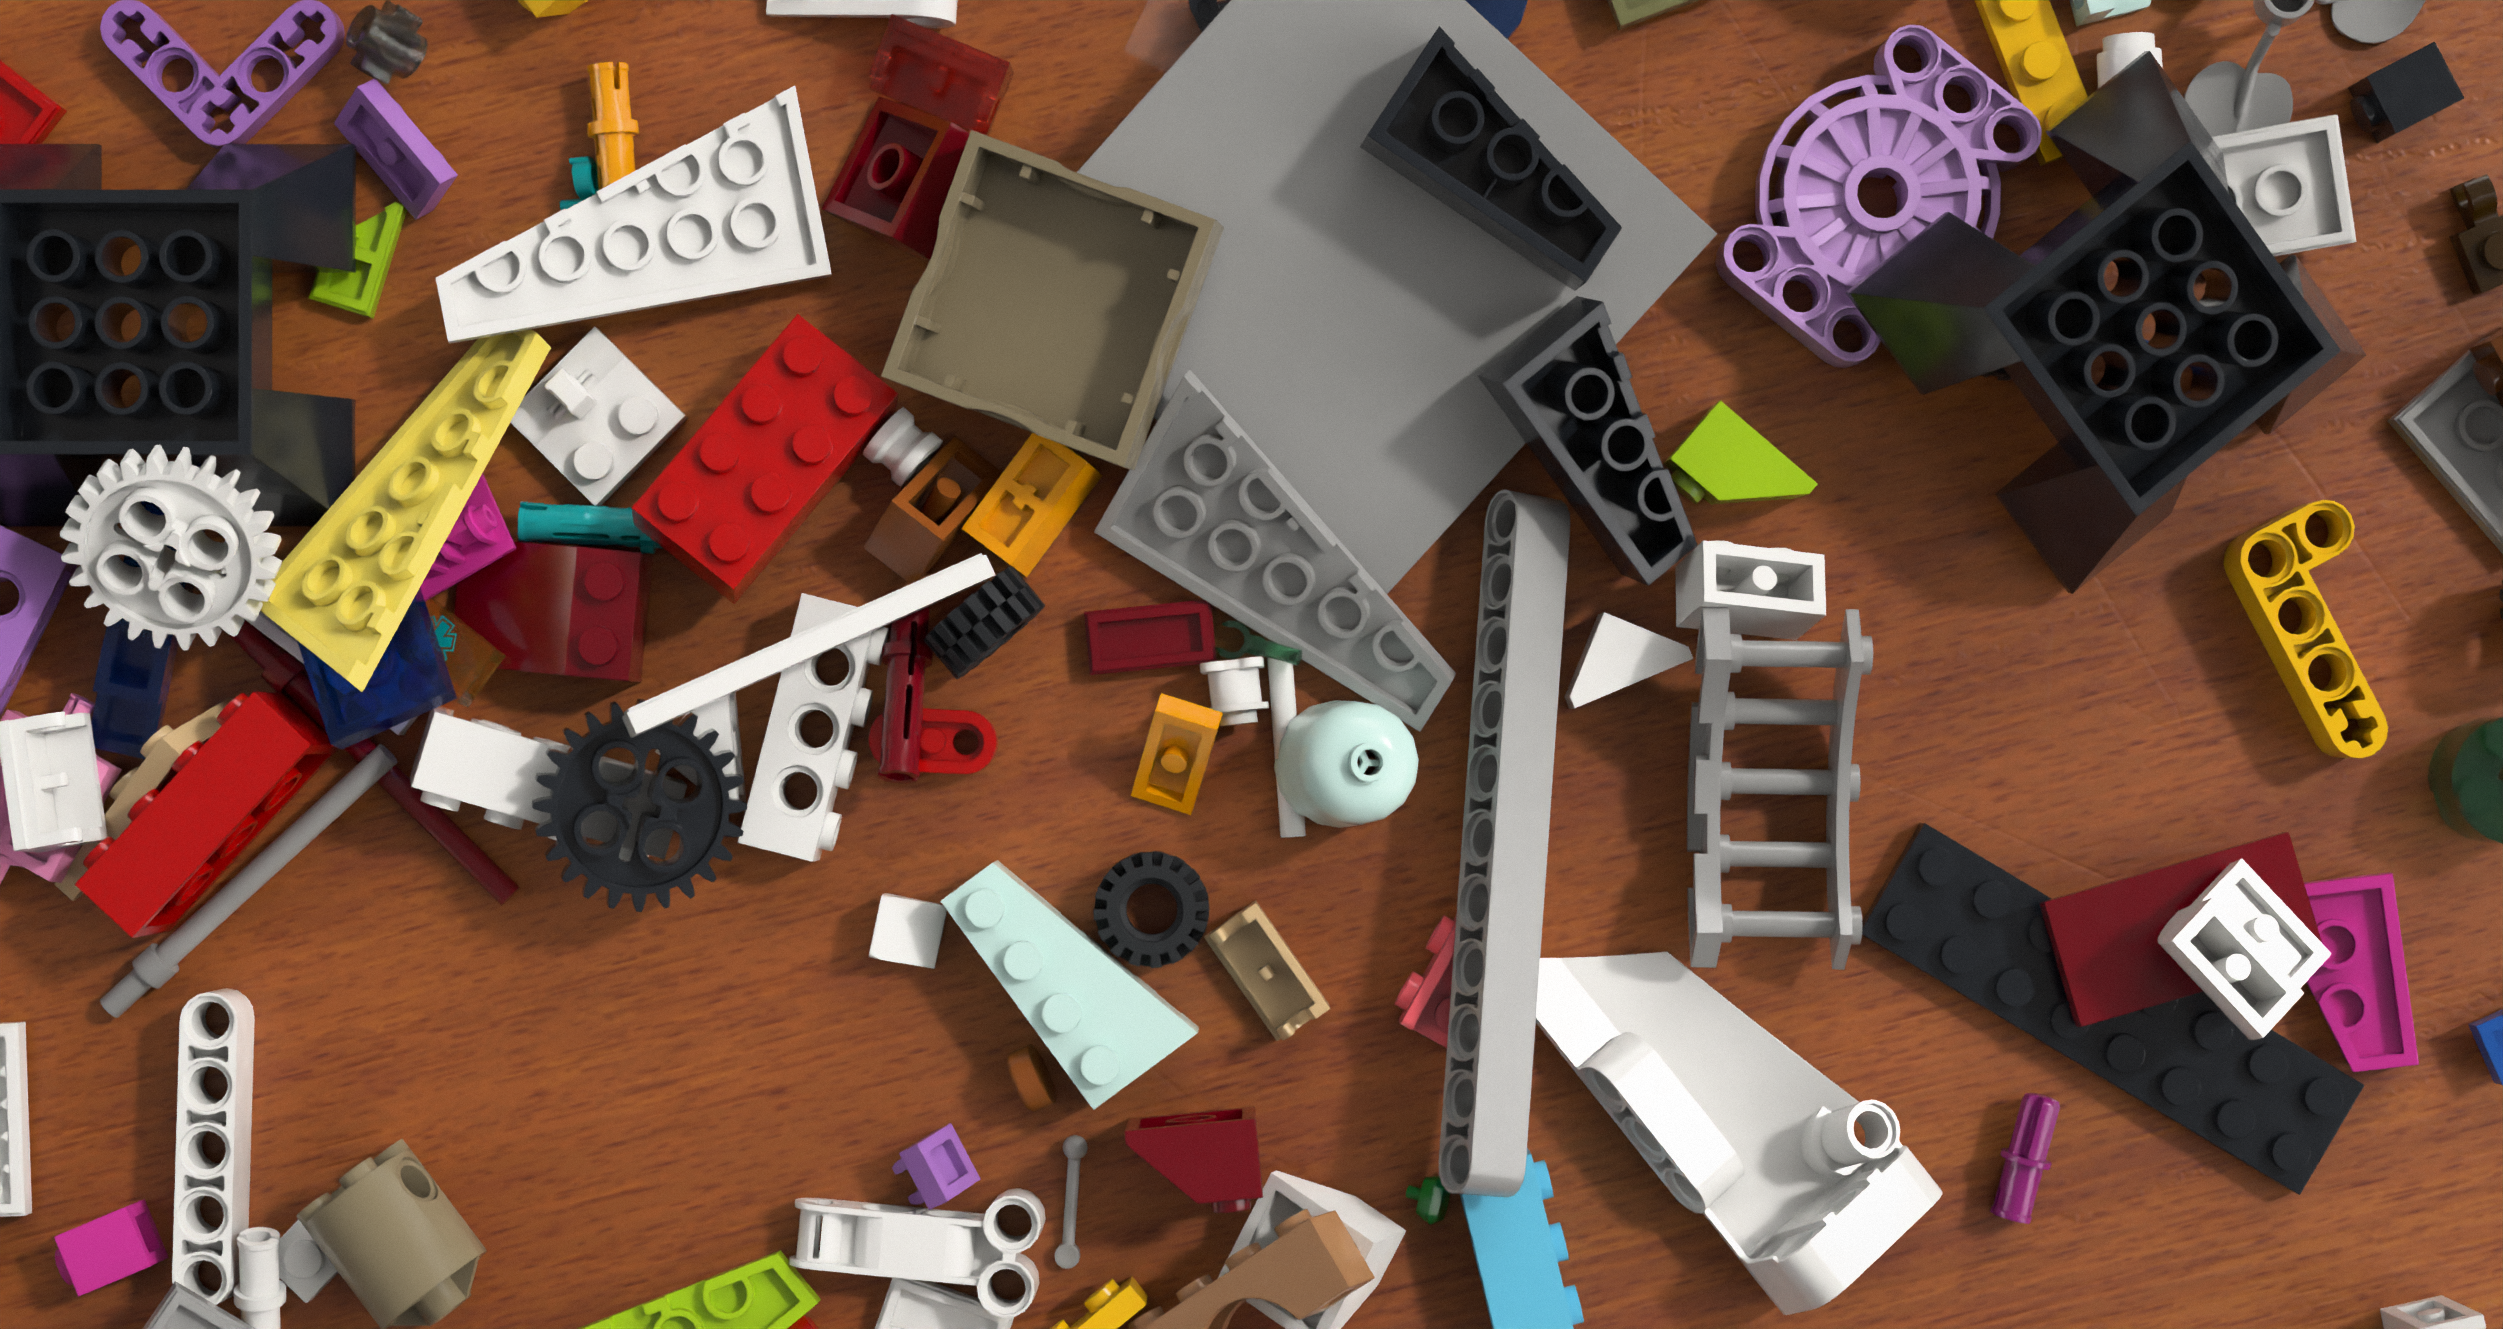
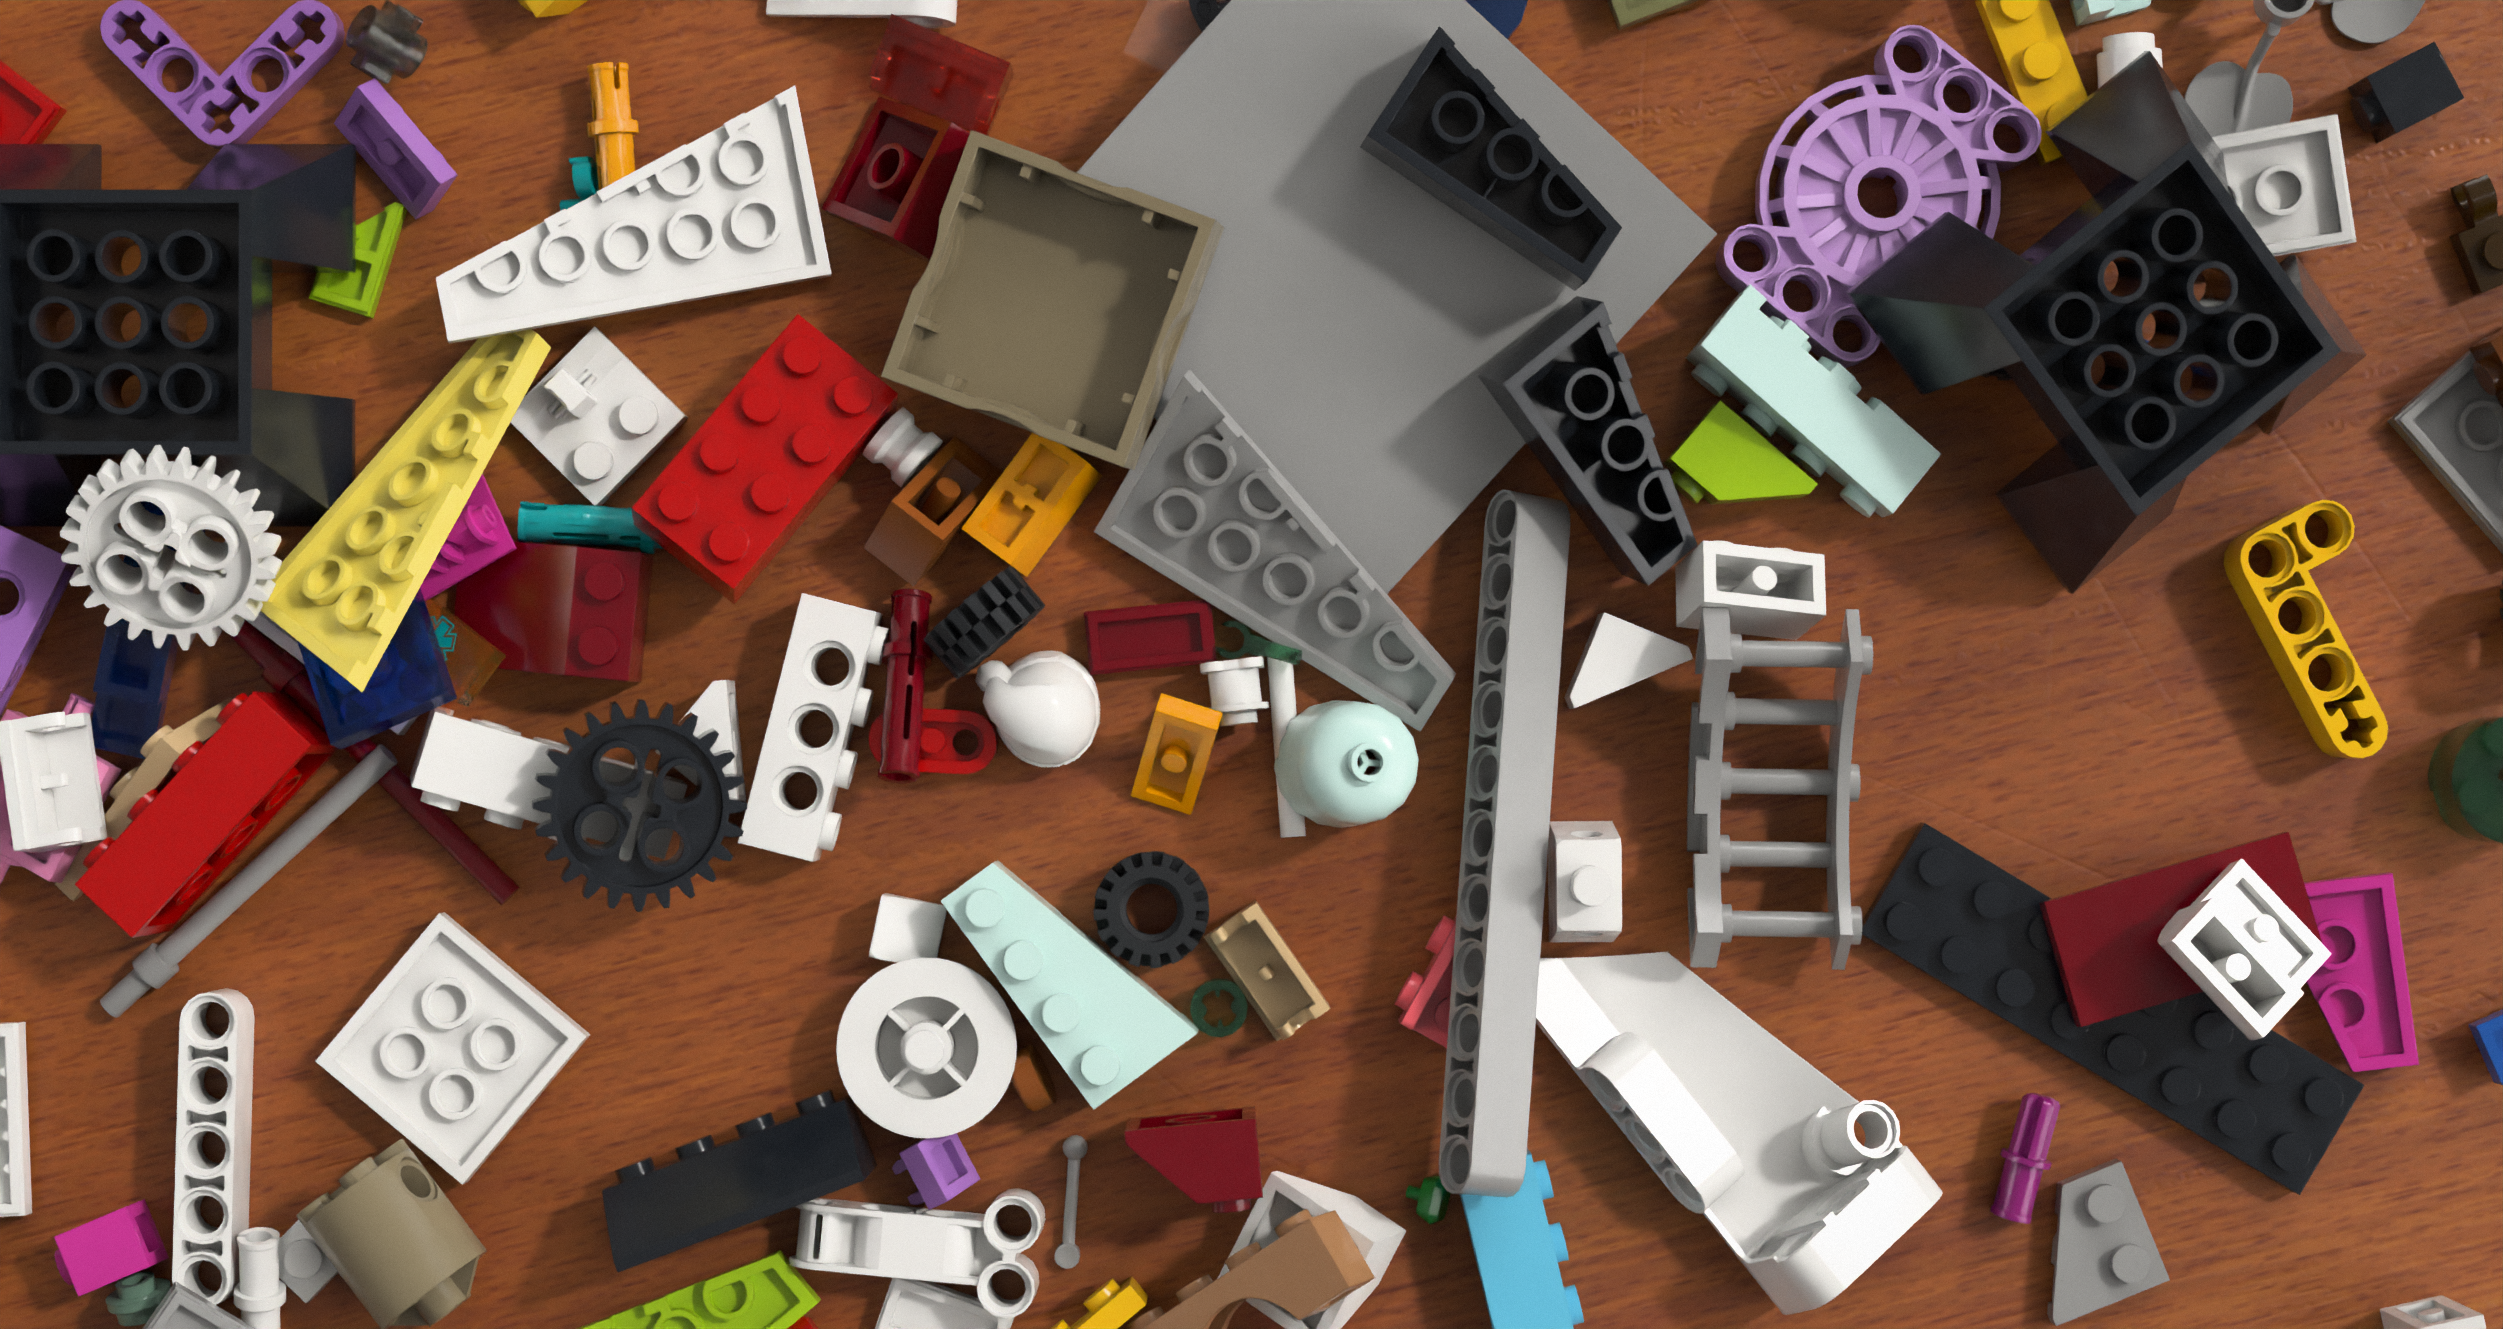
white tile [622,553,995,738] -> none
none -> sand green plate [105,1272,171,1326]
none -> white plate [315,912,591,1185]
none -> black slope [602,1089,877,1272]
none -> white wheel [836,957,1017,1138]
none -> white piece [976,651,1100,767]
none -> clear green bush [1190,978,1248,1037]
none -> white torso [1548,821,1622,942]
none -> light aqua wedge [1686,284,1941,518]
none -> light grey wing [2047,1158,2170,1326]

